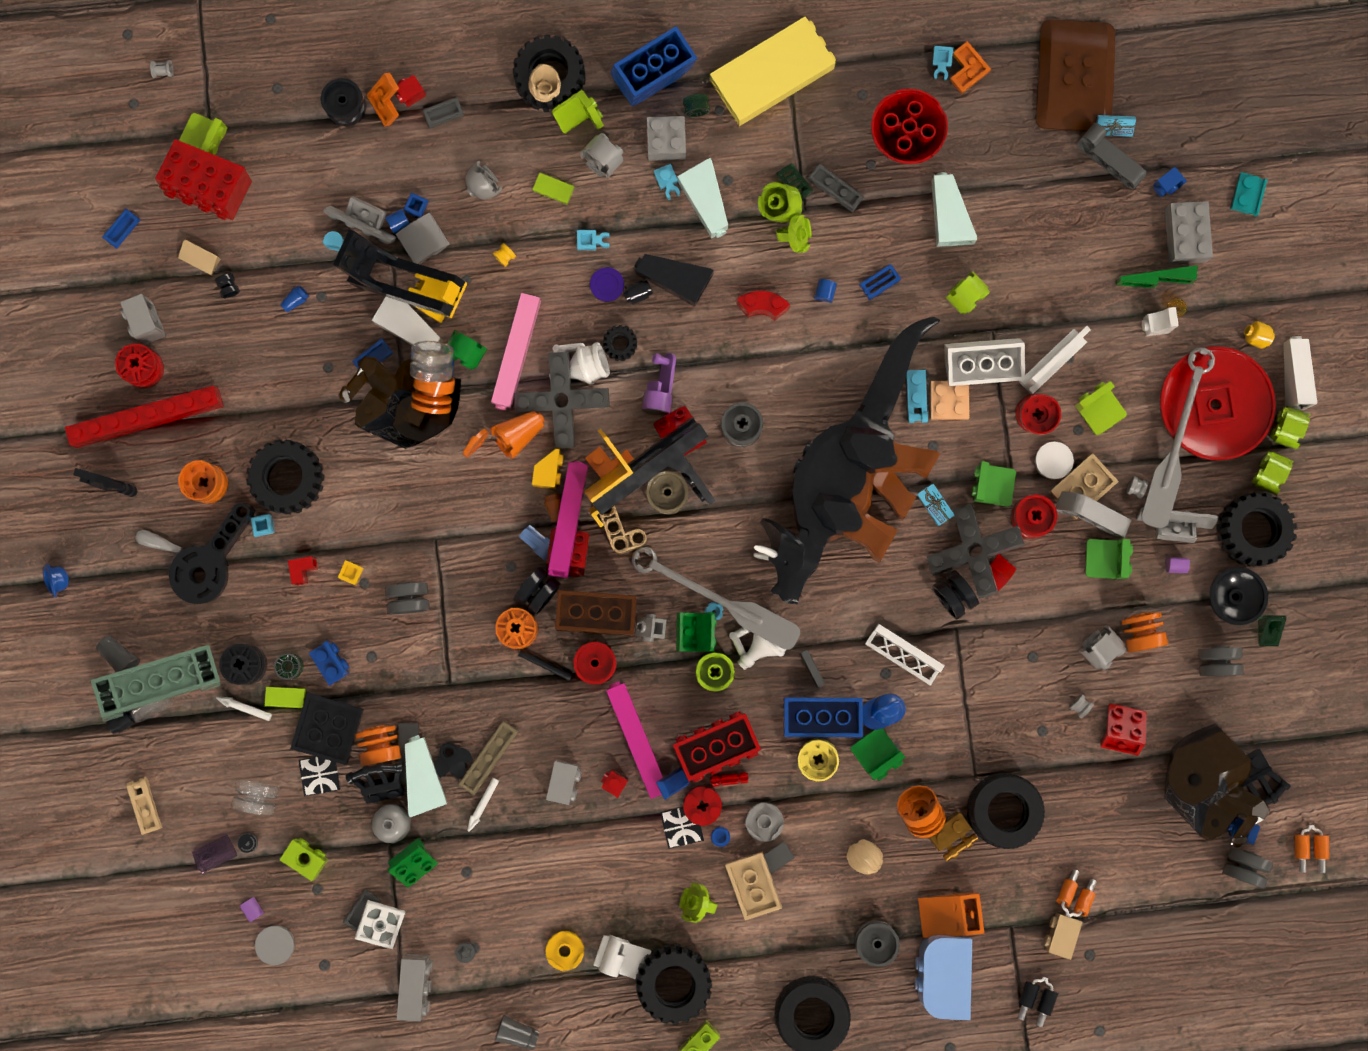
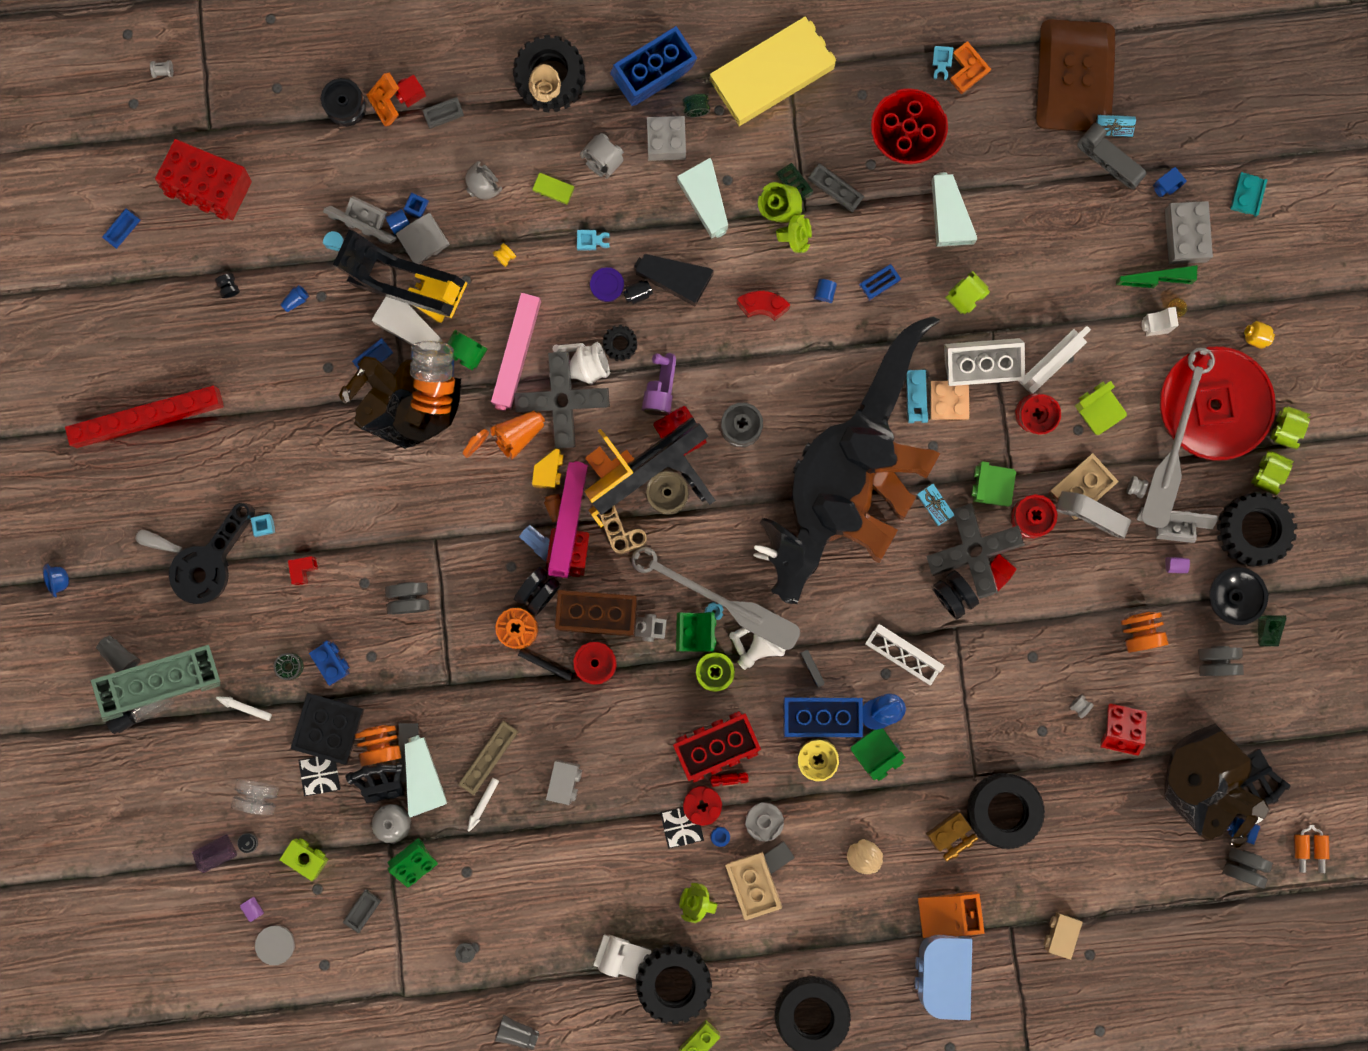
black plate [73,468,138,497] -> none
red wheel [115,344,164,388] -> none
light grey brick [120,294,166,345] -> none
tan plate [126,776,162,835] -> none
tan slope [178,240,221,276] -> none
orange wheel [178,460,228,504] -> none
lime bracket [179,113,227,155] -> none
black wheel [219,644,268,685] -> none
black tyre [246,439,324,515] -> none
lime tile [265,687,306,708] -> none
yellow plate [338,560,364,585] -> none
white piece [355,900,405,949] -> none
light grey brick [397,954,433,1022] -> none
black plate [435,742,473,779] -> none
yellow tile [545,931,584,971] -> none
lime bracket [552,90,604,133] -> none
red brick [600,770,629,798] -> none
dark pink brick [606,681,664,799] -> none
medium azure plate [653,164,680,200] -> none
blue tile [656,768,690,800] -> none
dark grey wheel [854,920,900,967] -> none
orange wheel [897,785,946,838] -> none
black piece [1018,977,1059,1027] -> none
white tile [1035,441,1074,480] -> none
orange piece [1056,869,1096,918] -> none
light grey brick [1079,625,1127,670] -> none
bright green bracket [1085,539,1133,579] -> none
white slope [1284,336,1317,410] -> none

